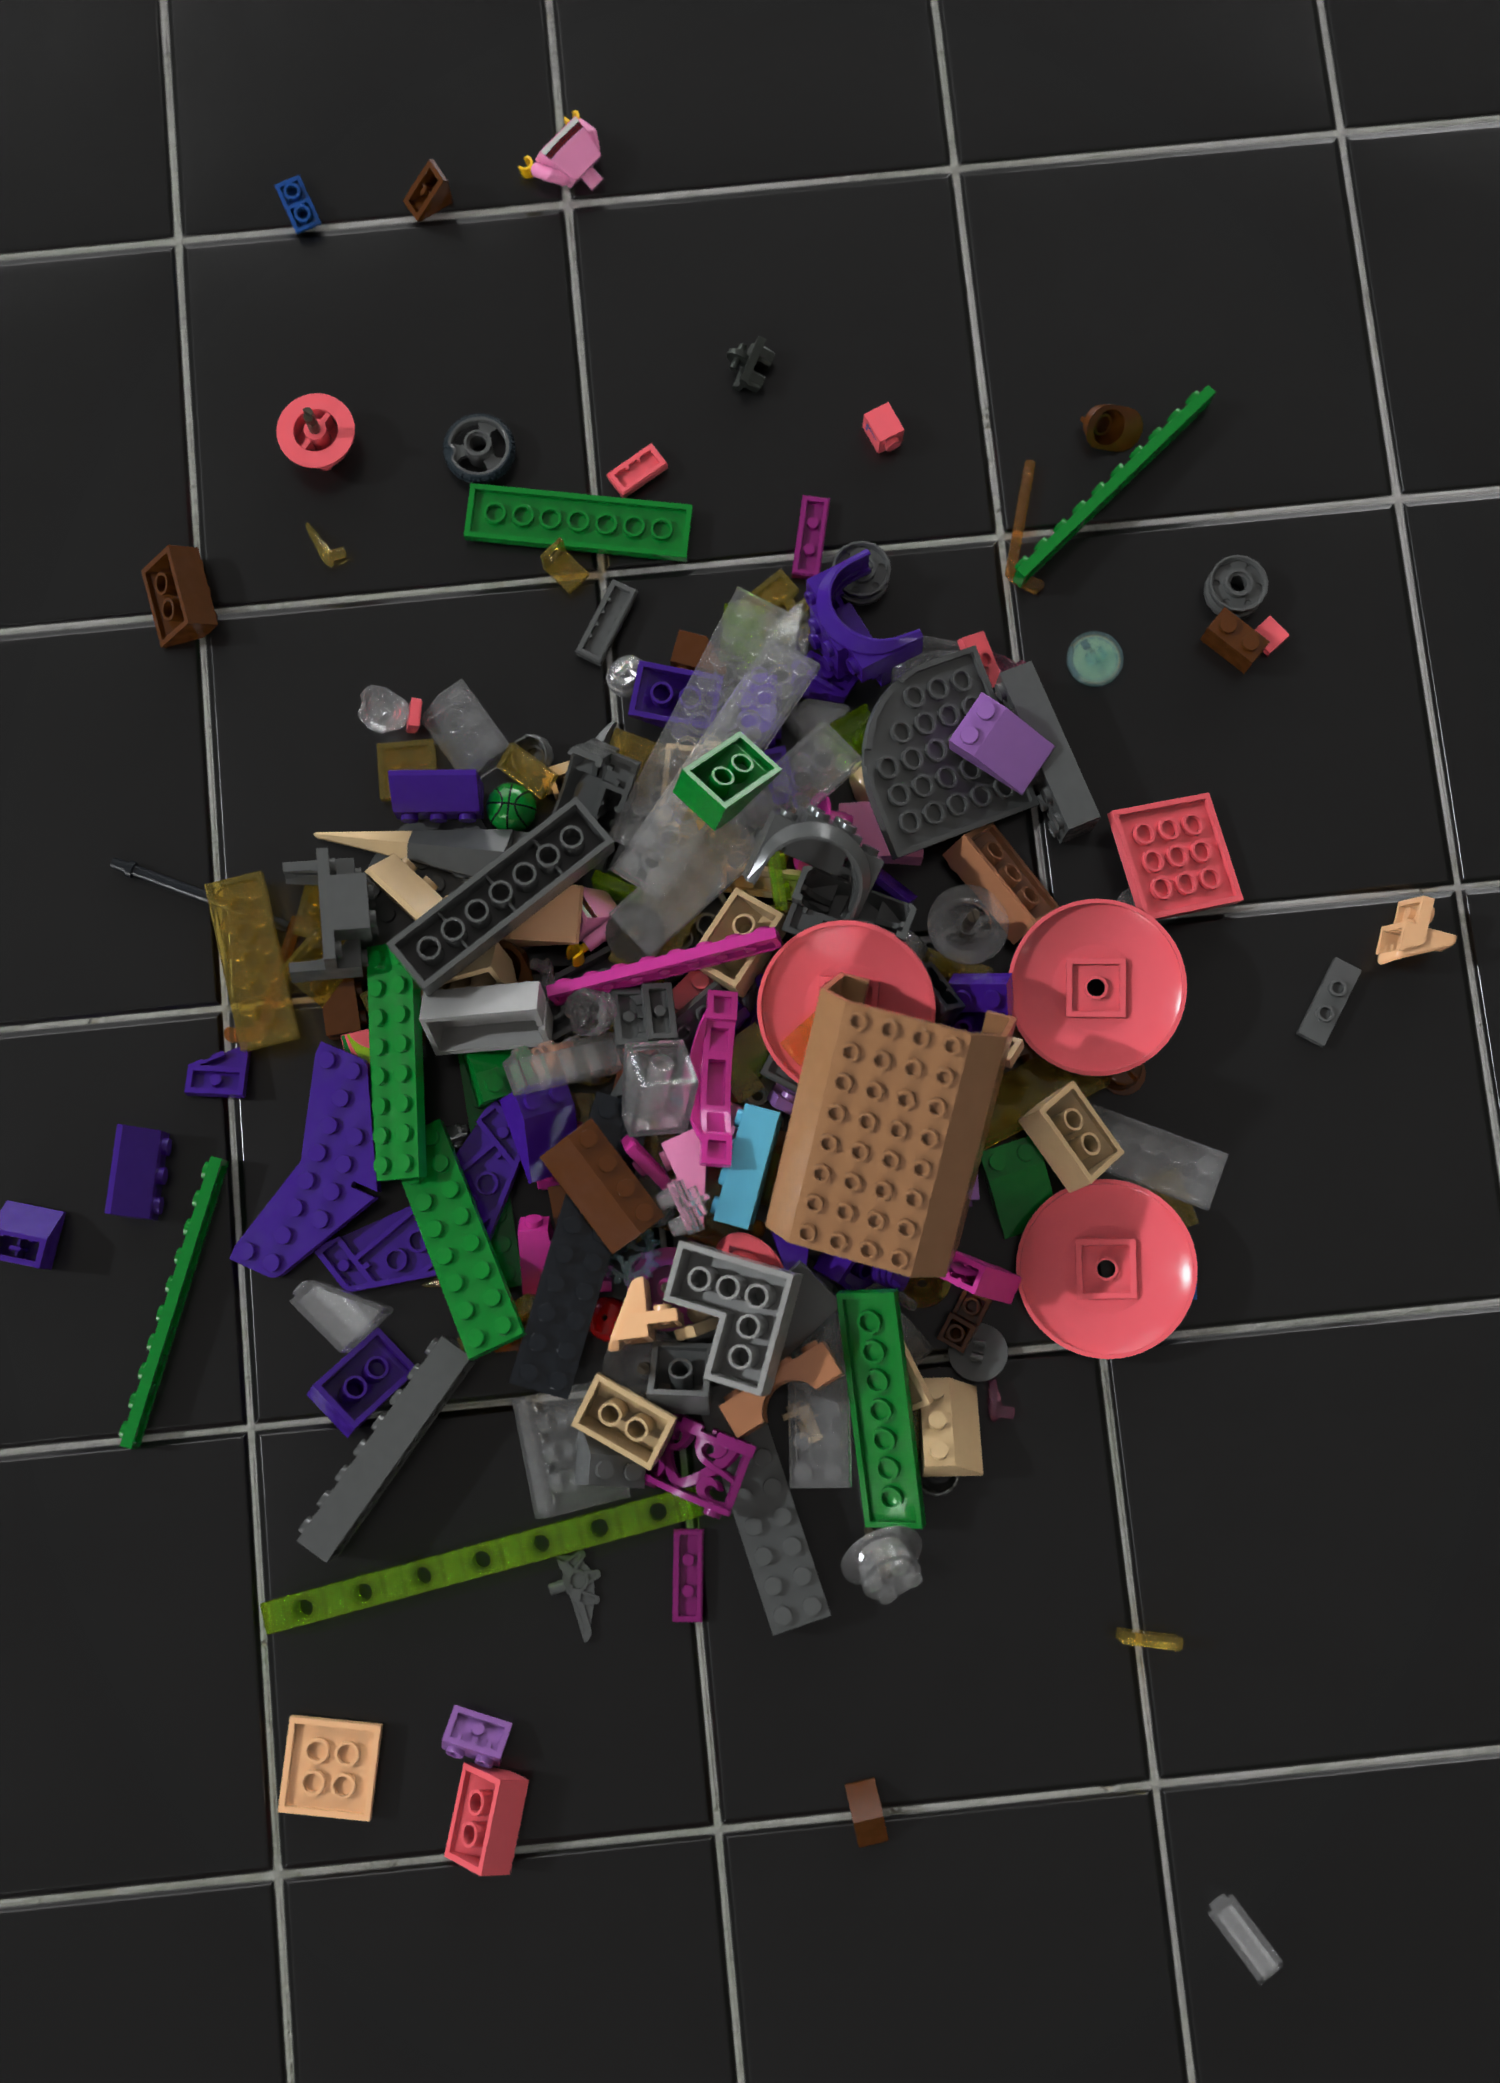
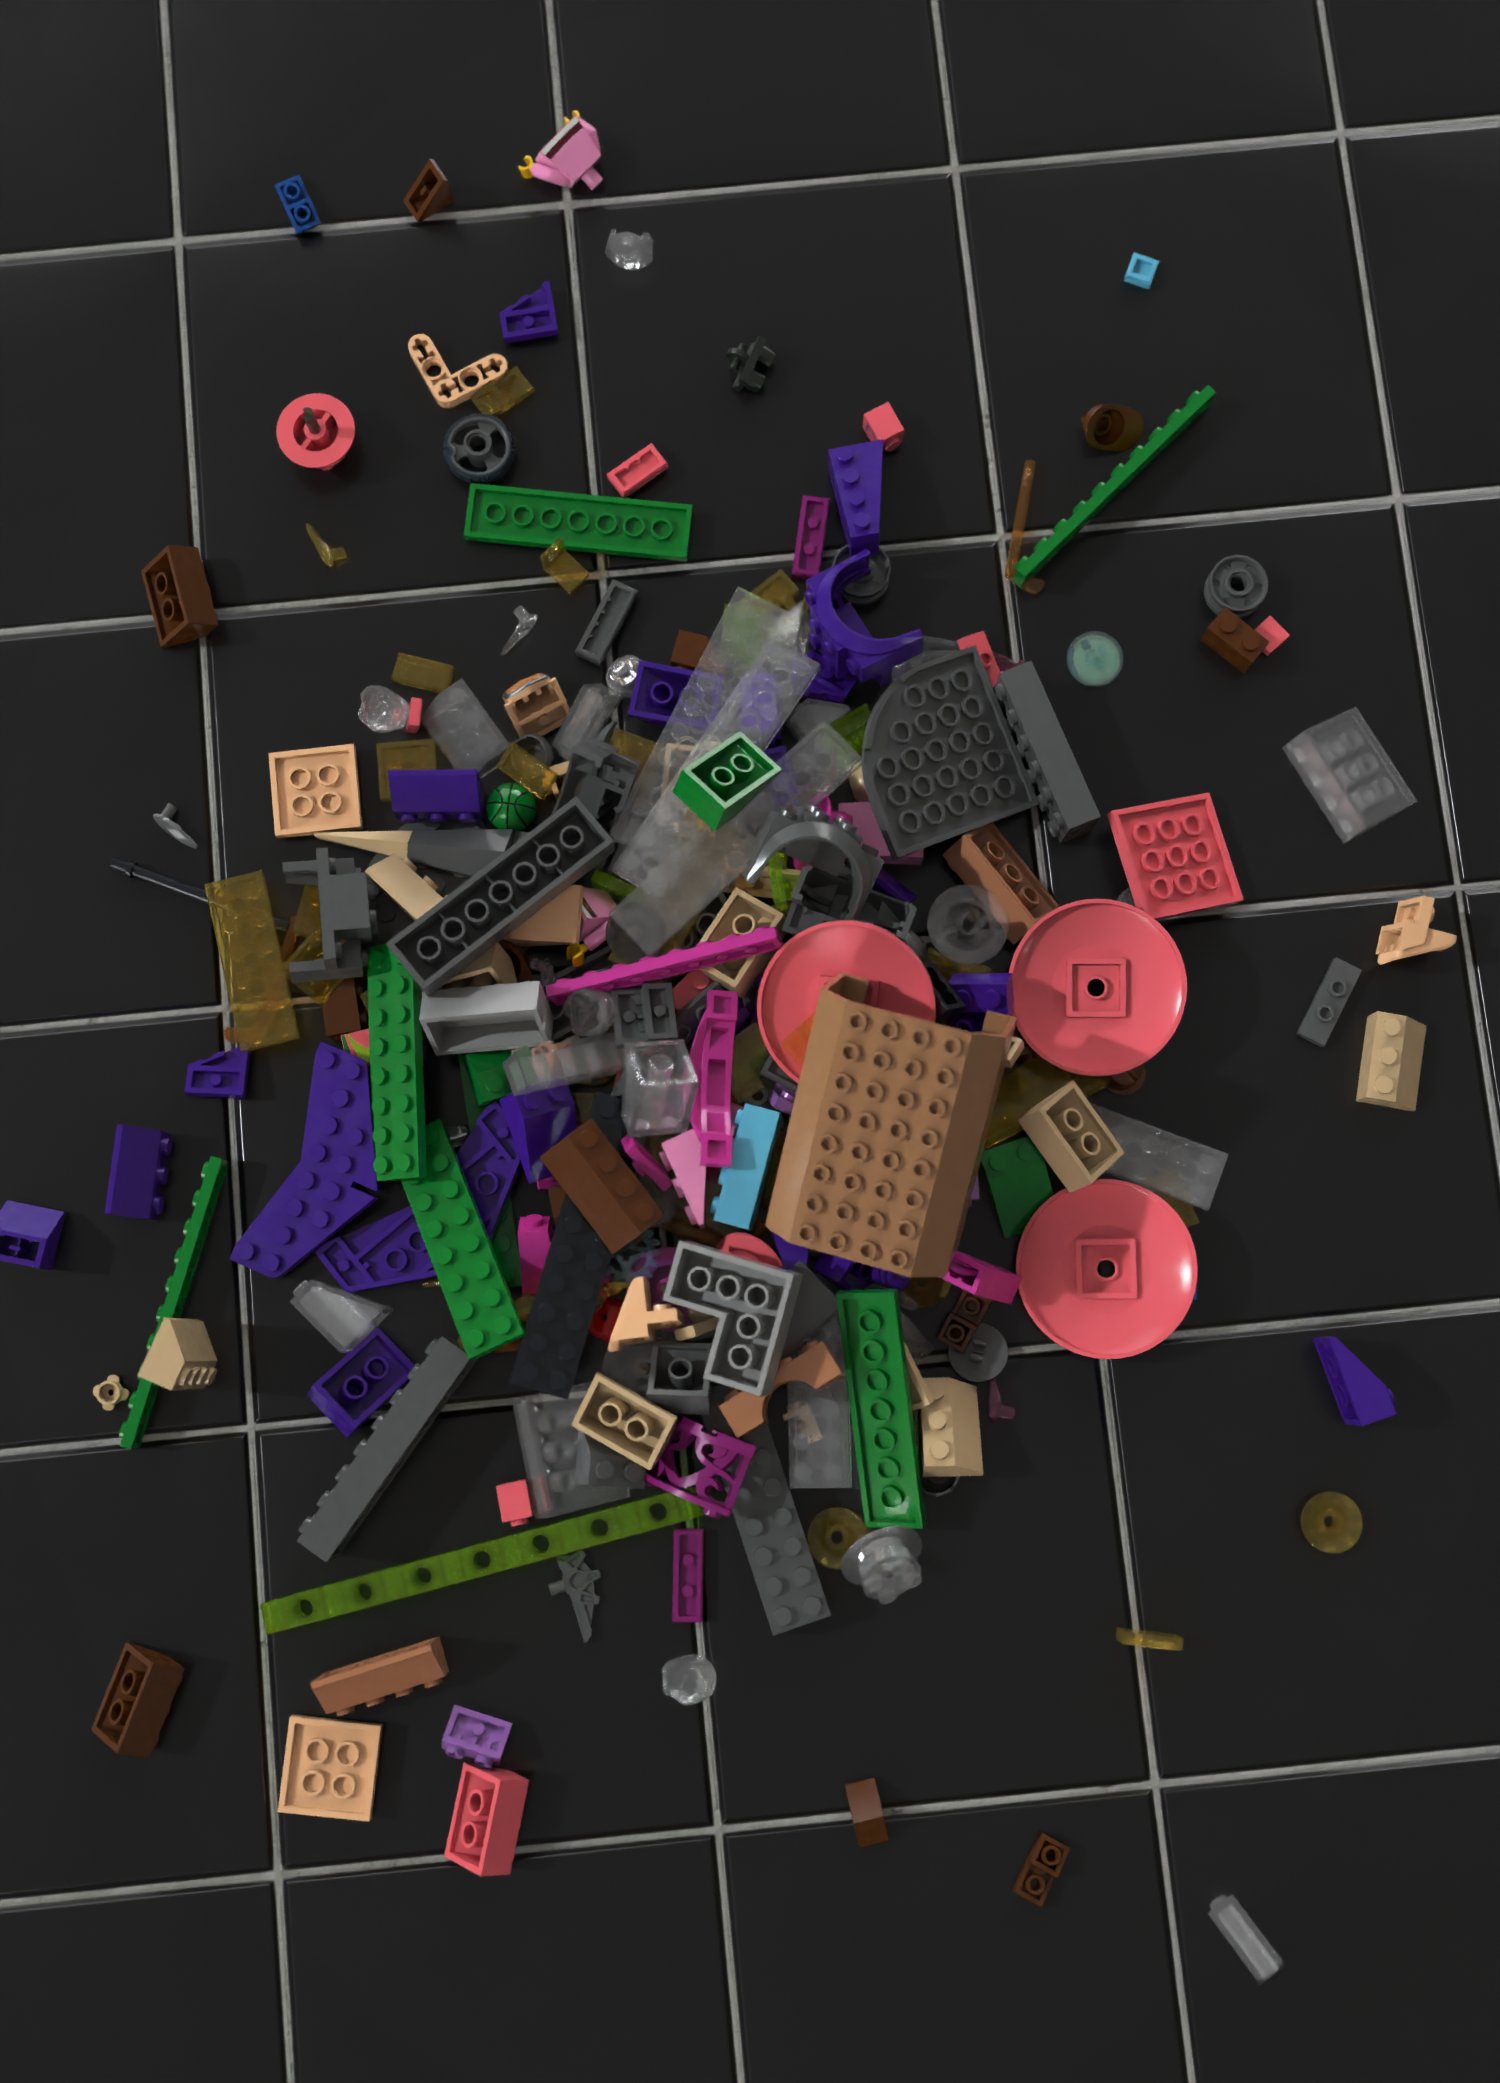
clear hips [656,1180,711,1236] -> none
medium lavender slope [949,692,1055,795] -> none
none -> reddish brown slope [91,1642,185,1758]
none -> tan plate [93,1375,129,1411]
none -> tan slope [137,1317,217,1391]
none -> dark grey bar [153,803,198,849]
none -> light nougat plate [268,744,363,839]
none -> nougat slope [310,1636,449,1716]
none -> clear yellow tile [391,652,455,695]
none -> light nougat beam [408,334,509,409]
none -> clear yellow slope [470,366,535,417]
none -> coral brick [496,1478,535,1526]
none -> dark purple wing [499,281,559,344]
none -> clear bar [501,606,538,656]
none -> light nougat piece [502,673,574,738]
none -> clear slope [551,683,623,760]
none -> clear yellow bar [595,1281,630,1311]
none -> clear hair [605,229,653,271]
none -> clear hair [661,1654,717,1706]
none -> clear yellow dish [807,1507,868,1569]
none -> dark purple wedge [828,439,883,557]
none -> reddish brown slope [1012,1833,1070,1907]
none -> medium azure tile [1123,252,1160,290]
none -> clear slope [1282,707,1417,843]
none -> clear yellow dish [1301,1491,1362,1553]
none -> dark purple slope [1313,1336,1396,1426]
none -> tan slope [1356,1011,1426,1111]

